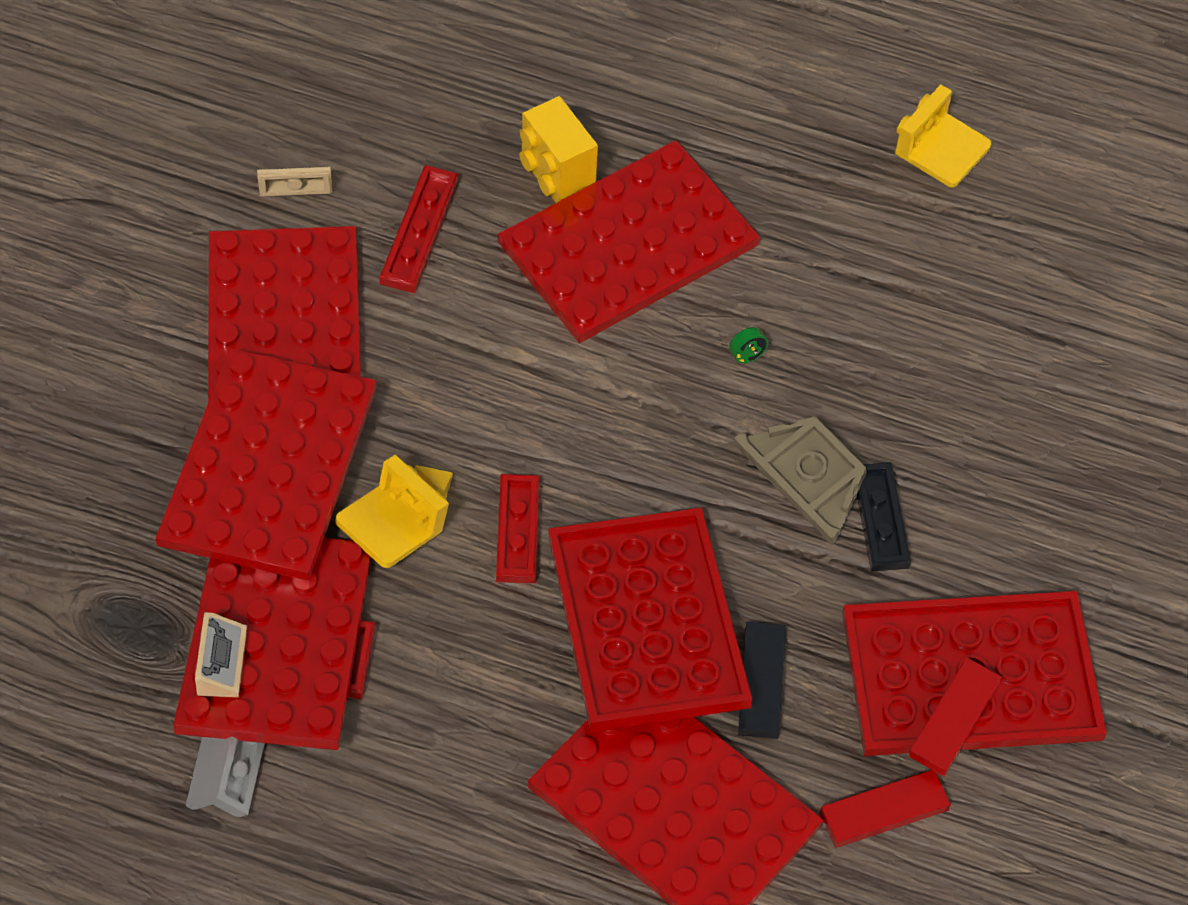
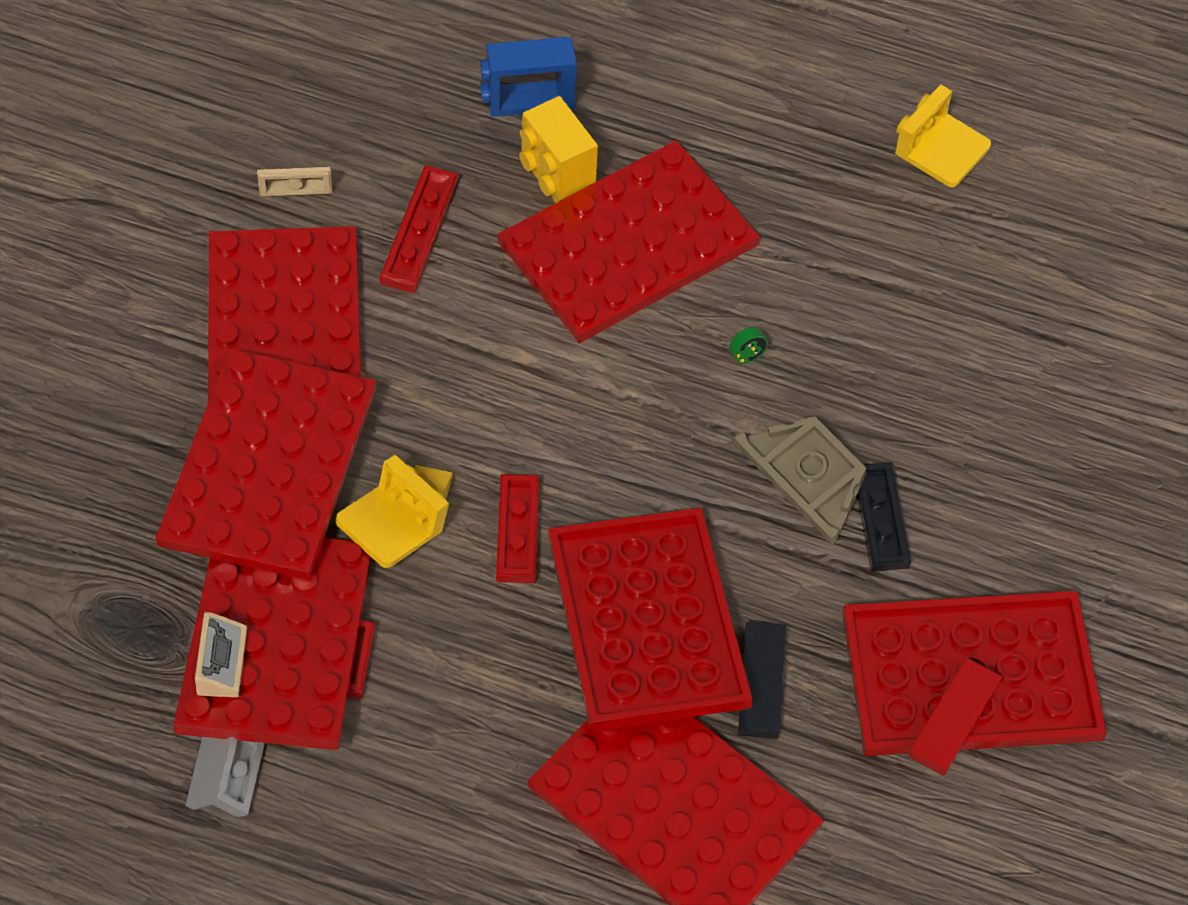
red tile [820,770,951,849] -> none
none -> blue window [480,37,577,117]

